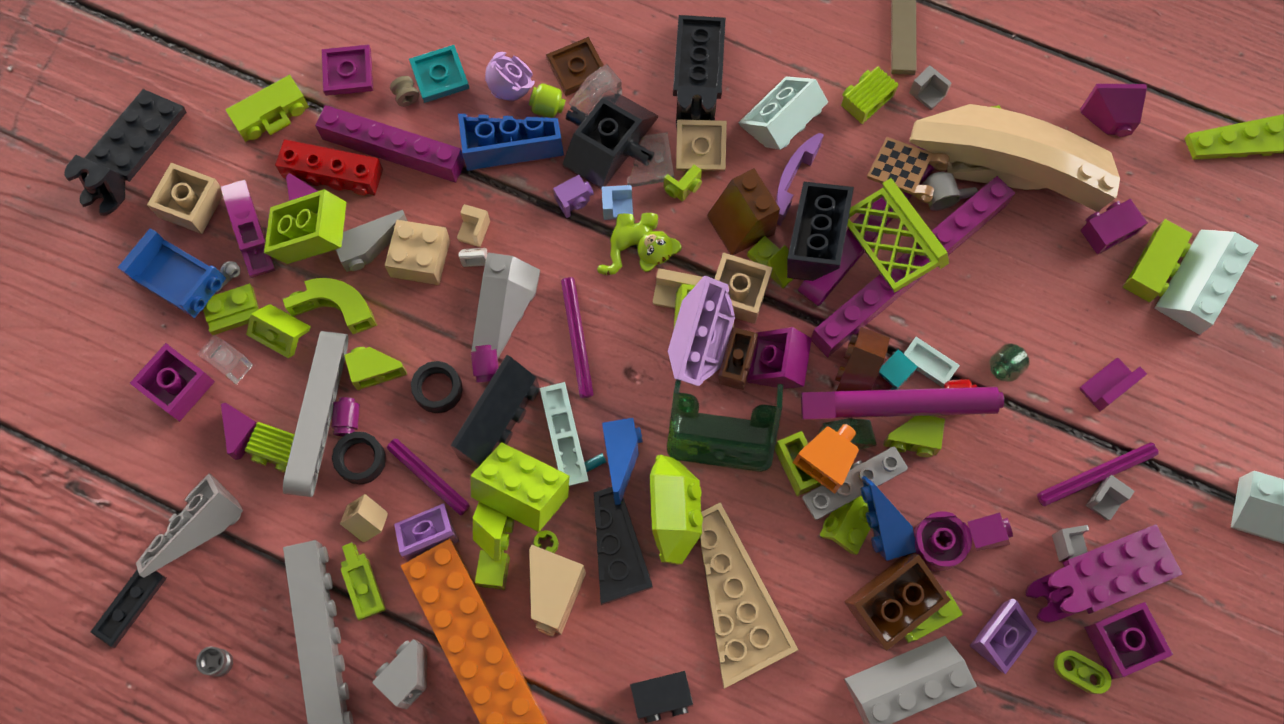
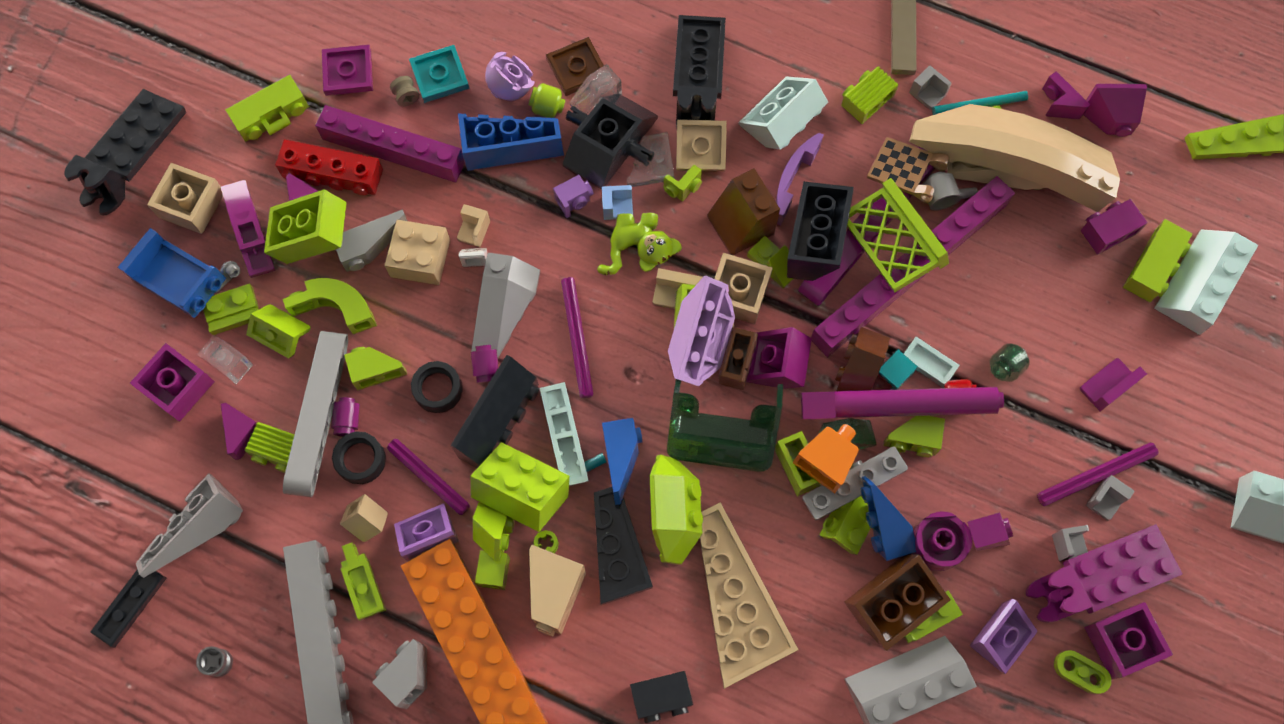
none -> teal bar [932,91,1029,115]
none -> magenta slope [1042,71,1090,119]

